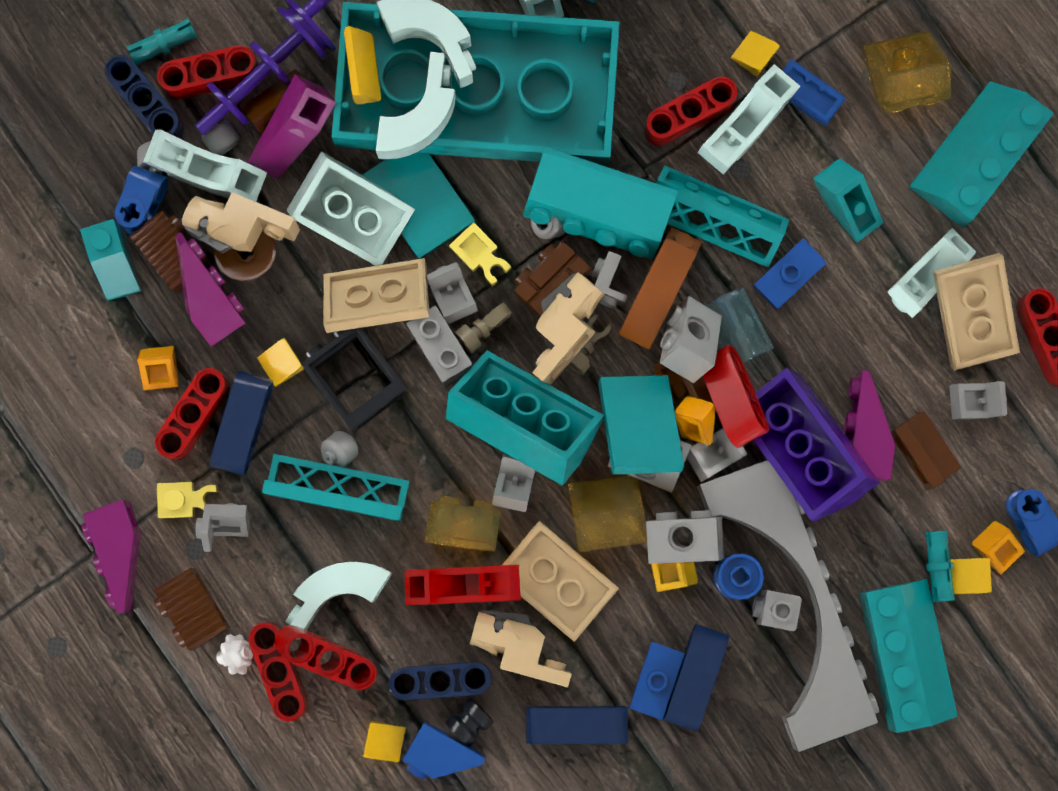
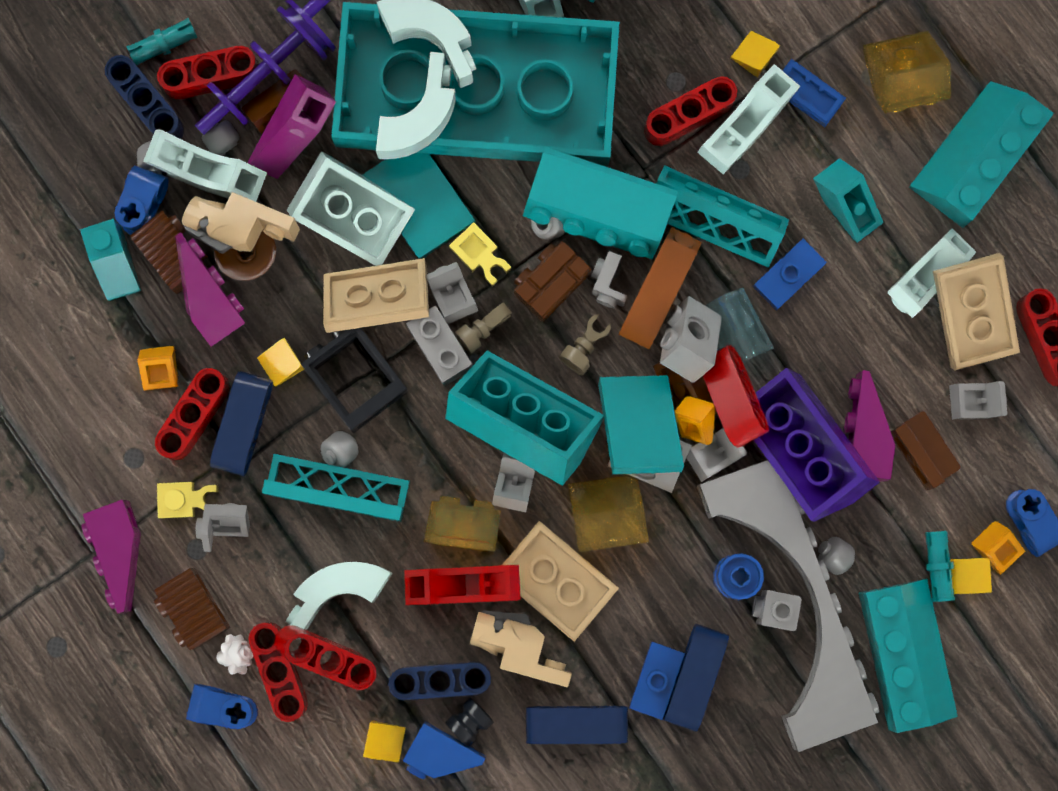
yellow slope [344,26,381,105] -> none
tan plate [532,272,605,385] -> none
light grey brick [646,510,724,564] -> none
yellow slope [651,562,698,592] -> none
none -> blue piece [186,684,258,729]
none -> light grey piece [818,537,855,575]

